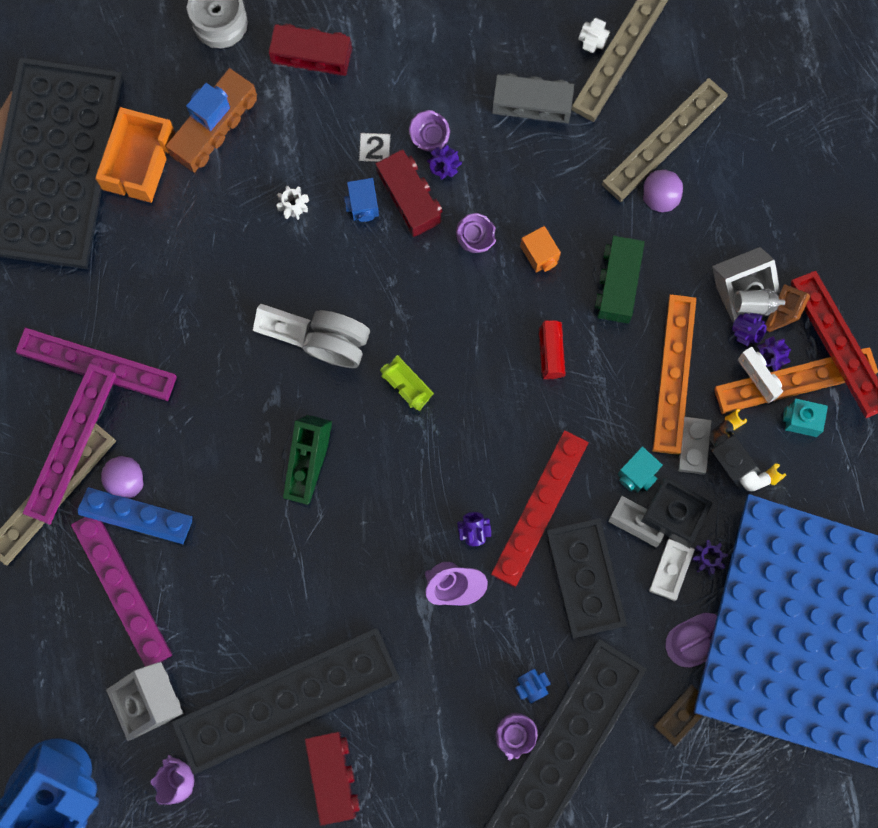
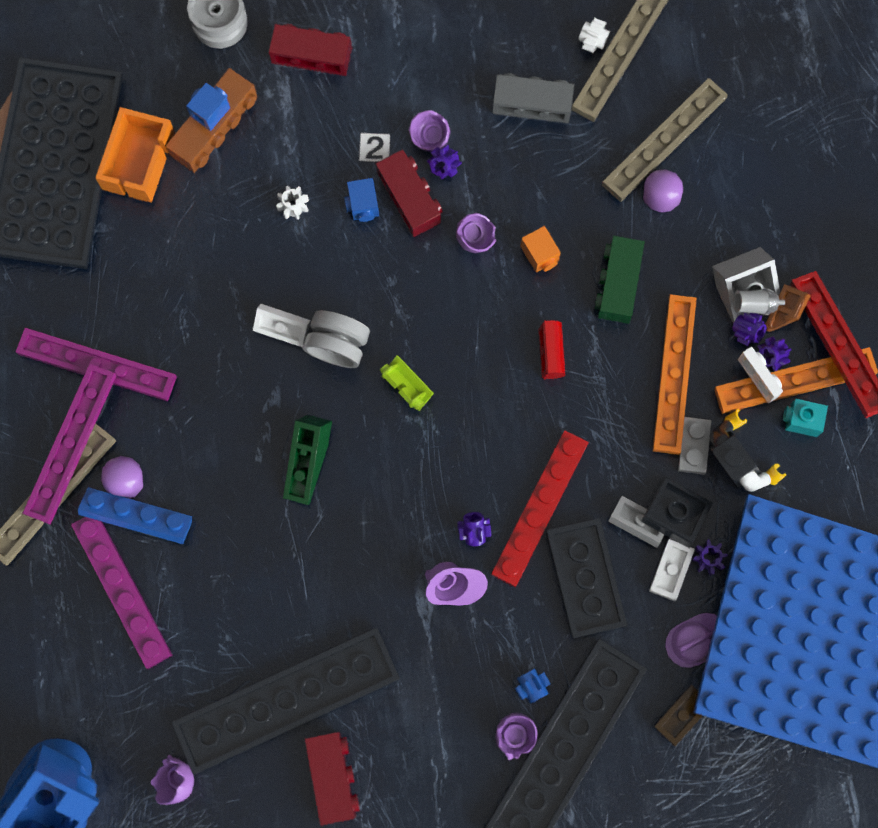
light grey slope [106,662,183,741] -> none
teal brick [618,446,662,493] -> none

